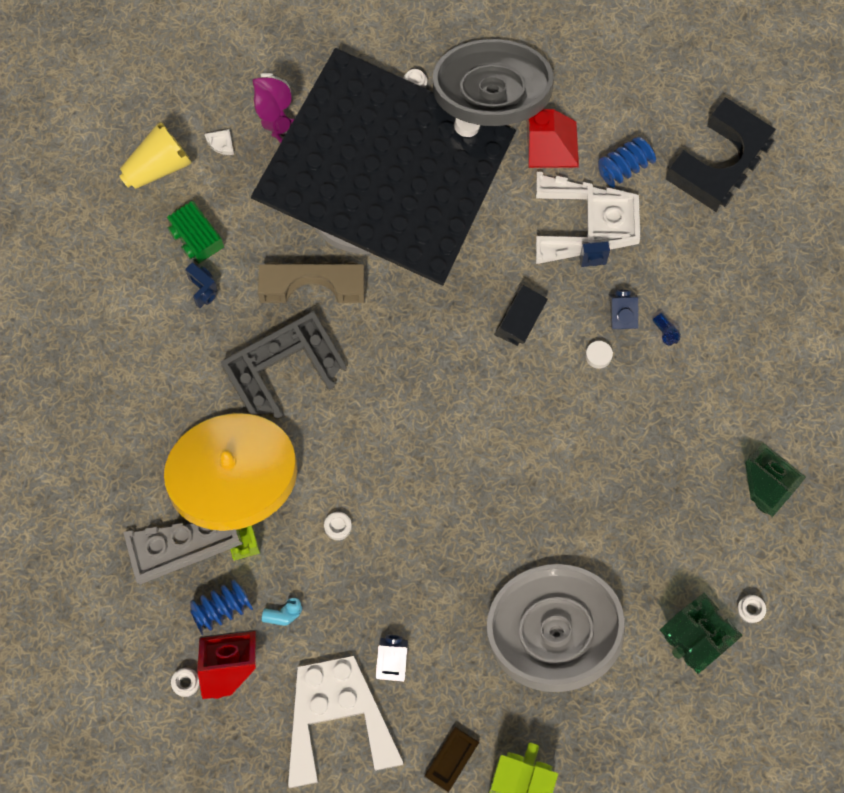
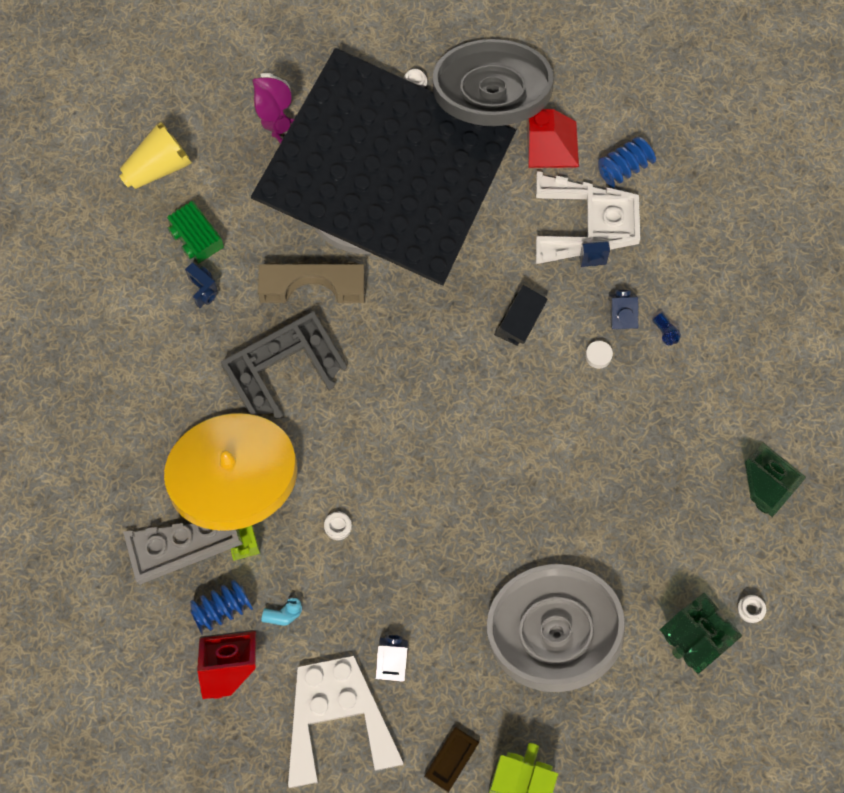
white plate [171,668,200,697] -> none
white tile [205,129,234,155] -> none
white tile [454,118,480,137] -> none
black arch [666,97,776,212] -> none

